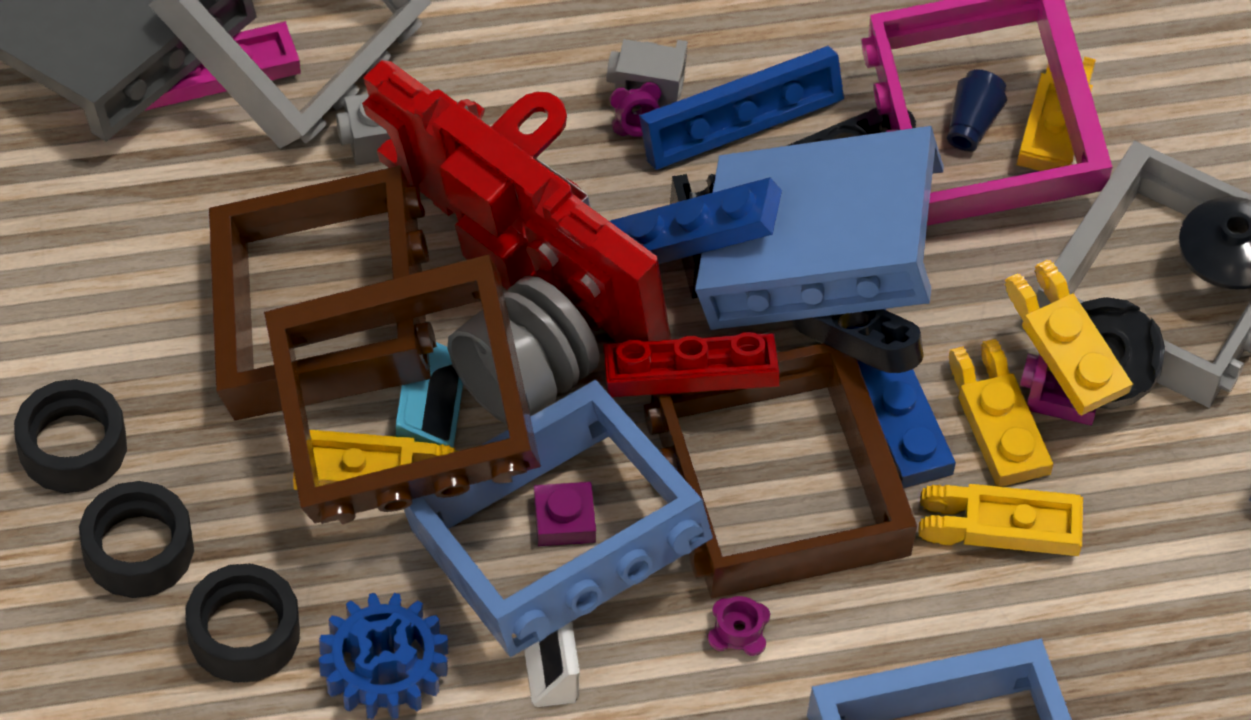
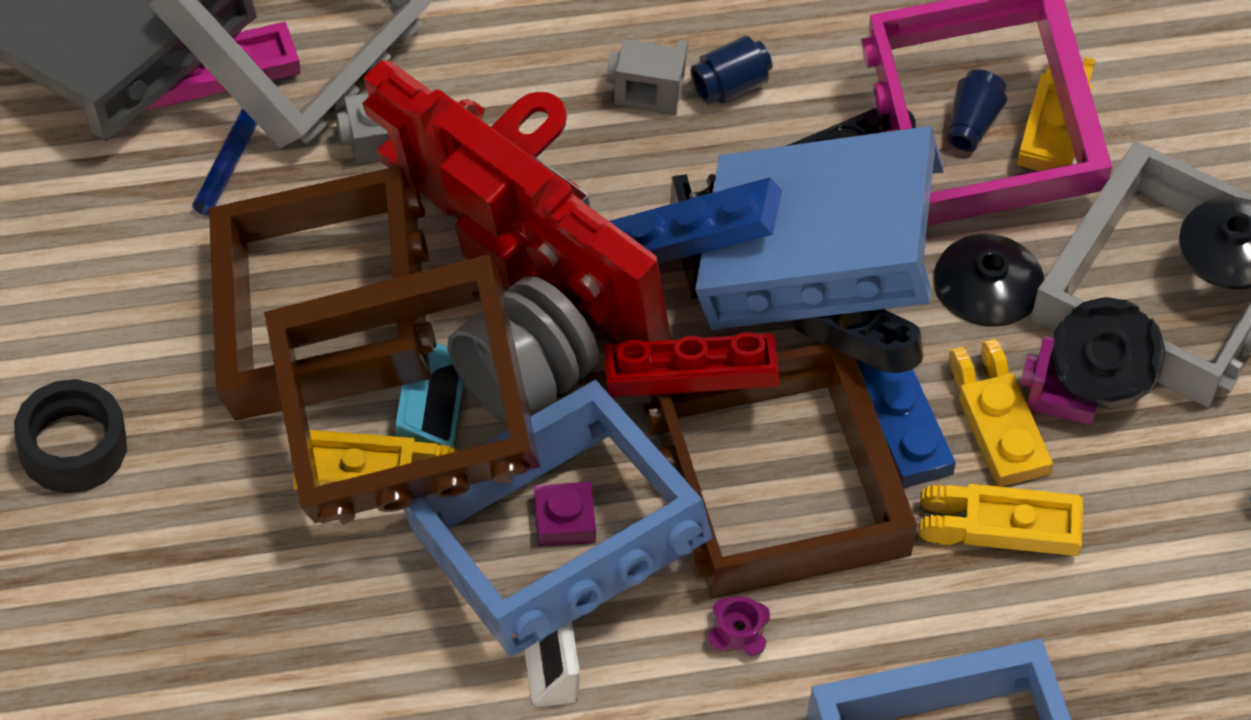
black tyre [79,481,194,598] -> none
black tyre [185,563,300,683] -> none
blue gear [318,593,448,719] -> none
magenta plate [609,82,661,137] -> none
blue plate [639,46,844,170] -> none
yellow hinge [1004,259,1133,416] -> none
none -> clear blue bar [192,108,257,215]
none -> dark blue brick [690,35,773,105]
none -> black dish [935,234,1044,326]

